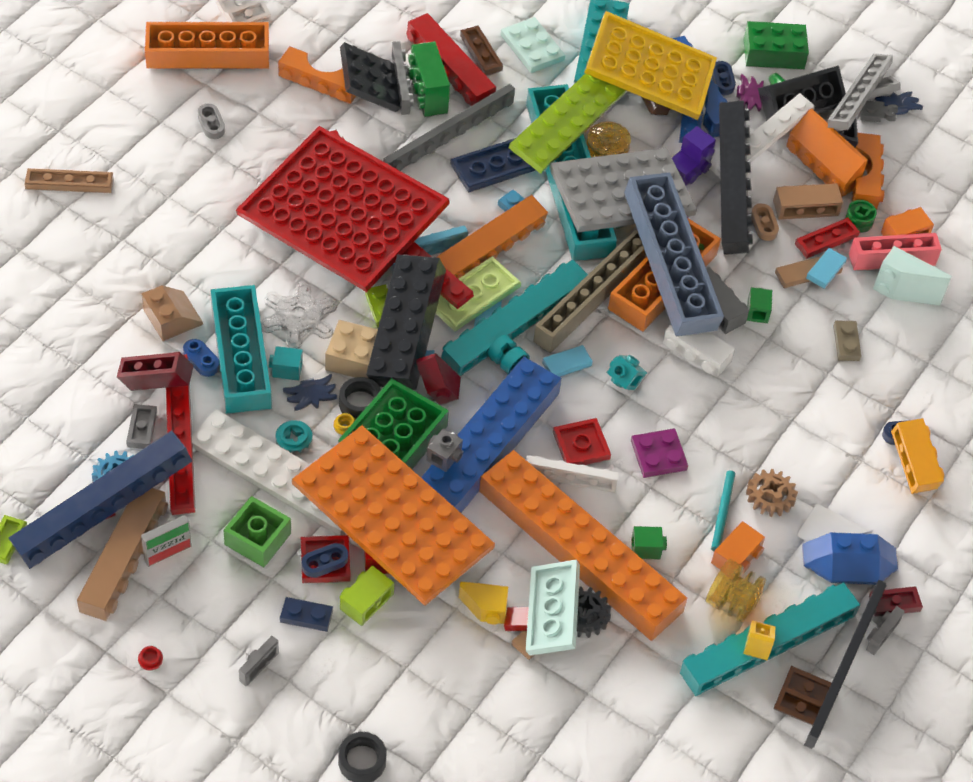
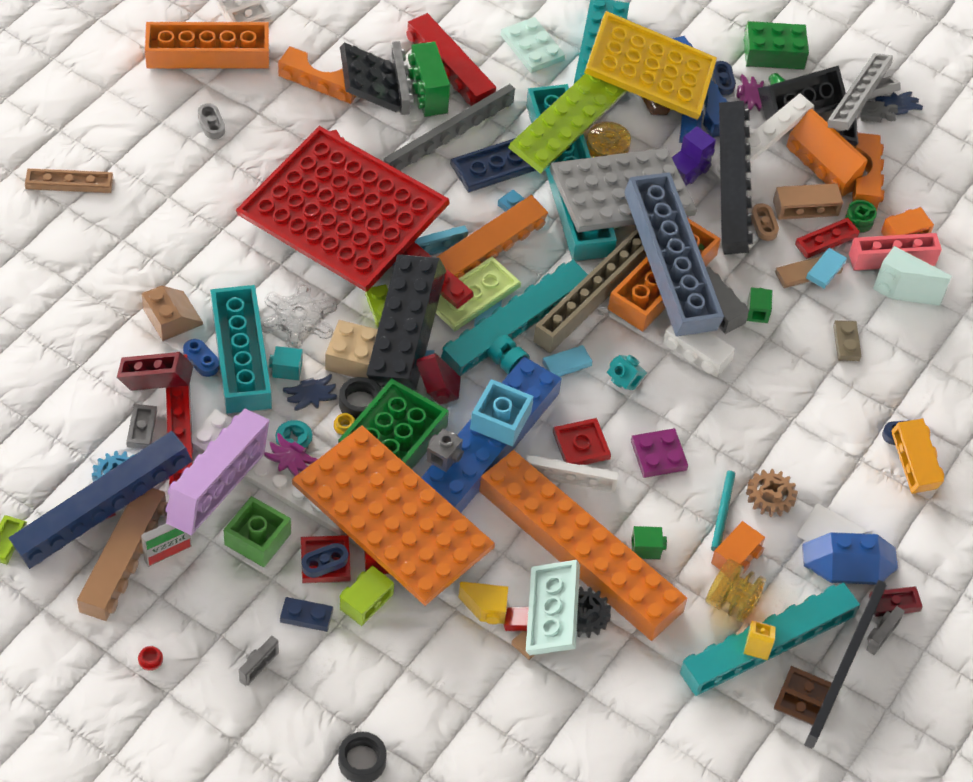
reddish brown plate [460,25,503,76] -> none
none -> lavender brick [166,409,270,536]
none -> magenta piece [264,433,317,476]
none -> medium azure brick [470,379,534,446]

